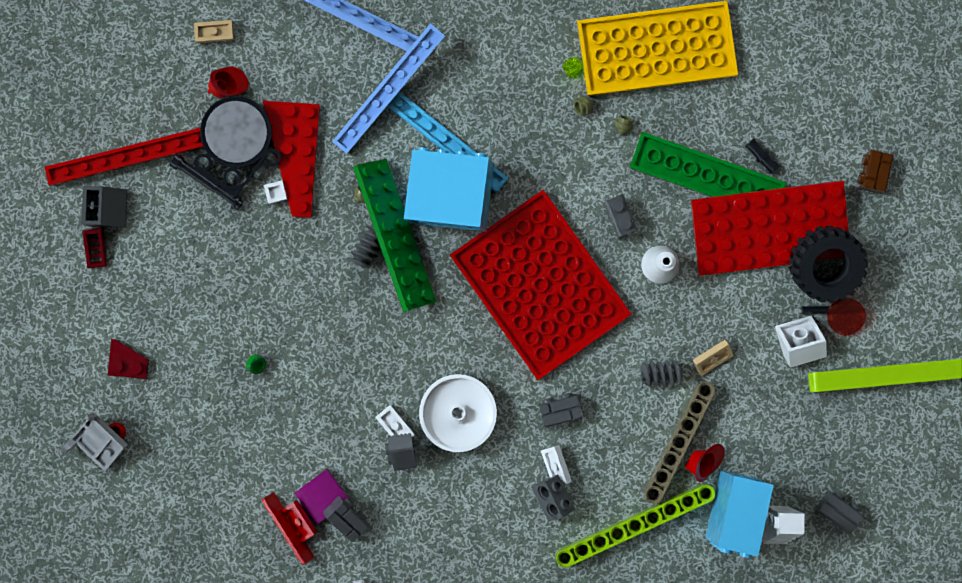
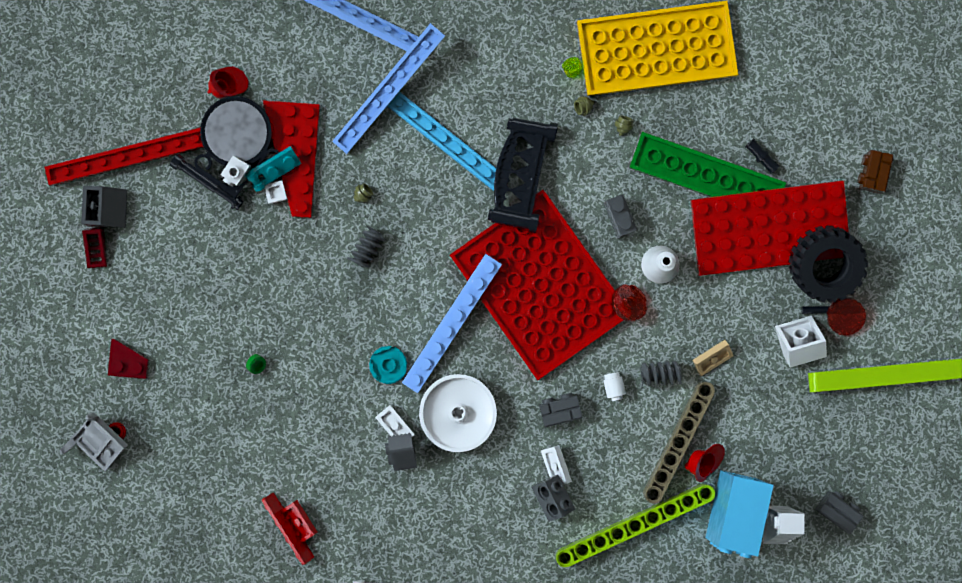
tan plate [194,20,234,43] -> none
magenta slope [294,468,350,524] -> none
dark grey brick [323,496,369,542] -> none
green plate [353,159,436,313] -> none
medium azure brick [404,147,494,232] -> none
none -> white brick [220,155,252,187]
none -> teal plate [246,146,302,192]
none -> teal tile [369,346,408,384]
none -> light blue plate [402,254,502,393]
none -> black piece [488,118,558,233]
none -> white brick [603,372,626,401]
none -> clear red tile [611,284,647,322]

